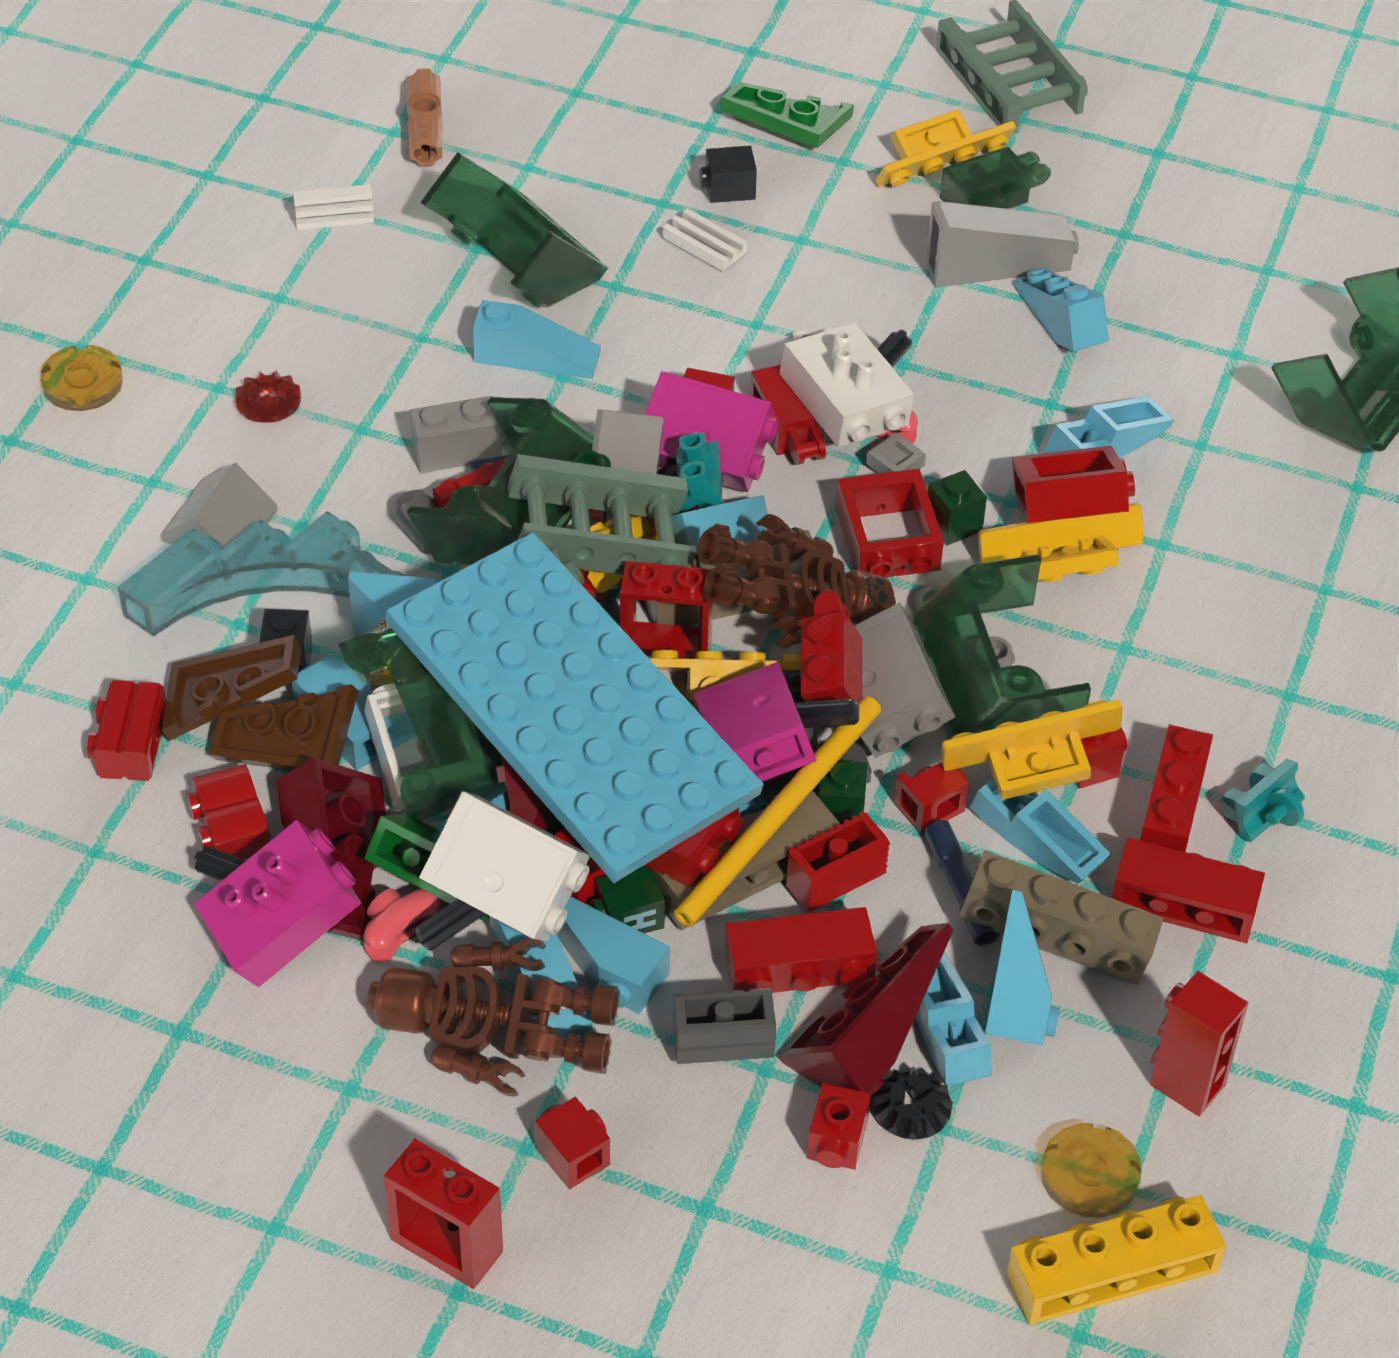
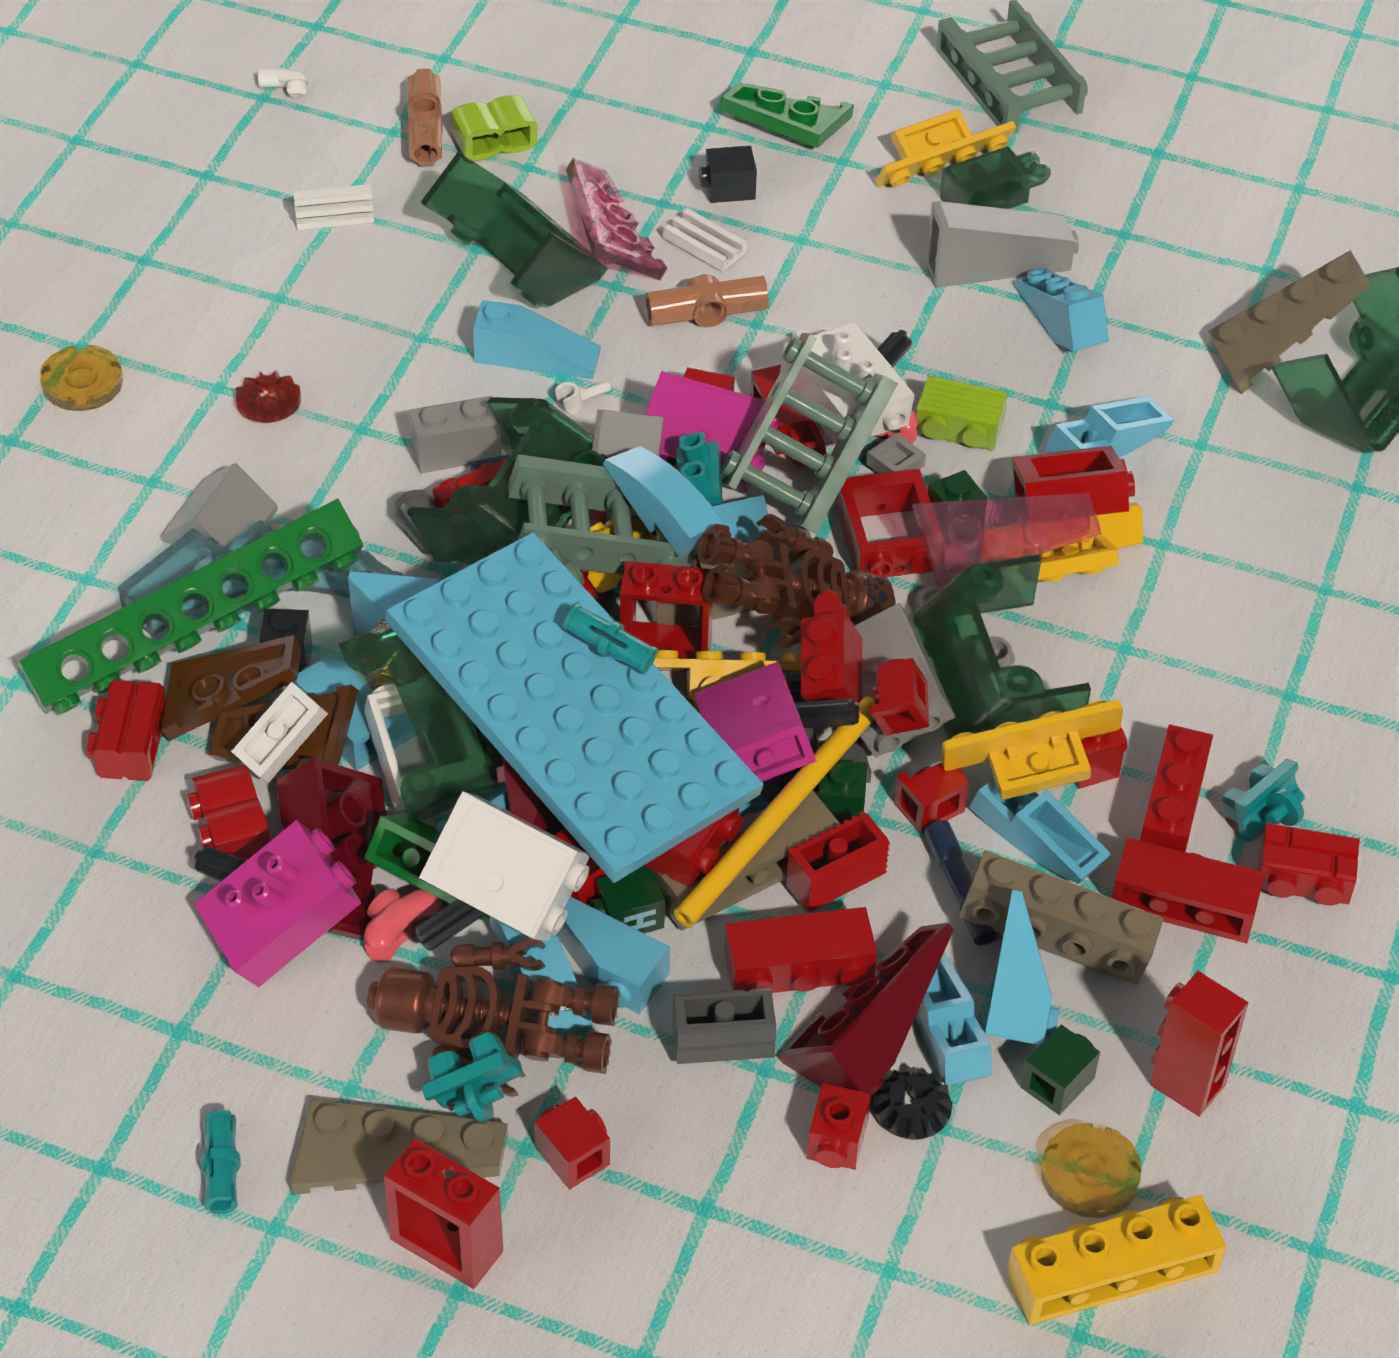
none -> green brick [19,498,363,715]
none -> teal pin [200,1110,241,1214]
none -> white plate [231,682,328,783]
none -> white arm [258,68,308,98]
none -> dark tan wing [290,1099,508,1195]
none -> teal hips [421,1032,524,1123]
none -> lime brick [451,95,537,161]
none -> white hand [555,381,611,414]
none -> teal pin [563,603,658,674]
none -> clear pink wing [566,158,668,280]
none -> medium azure slope [603,446,725,557]
none -> nougat piece [645,274,769,327]
none -> sand green fence [721,333,898,534]
none -> red brick [870,657,929,736]
none -> clear pink wing [912,493,1102,587]
none -> lime brick [916,375,1008,451]
none -> dark green brick [1020,1024,1100,1115]
none -> dark tan wing [1208,250,1371,394]
none -> red brick [1258,823,1360,906]

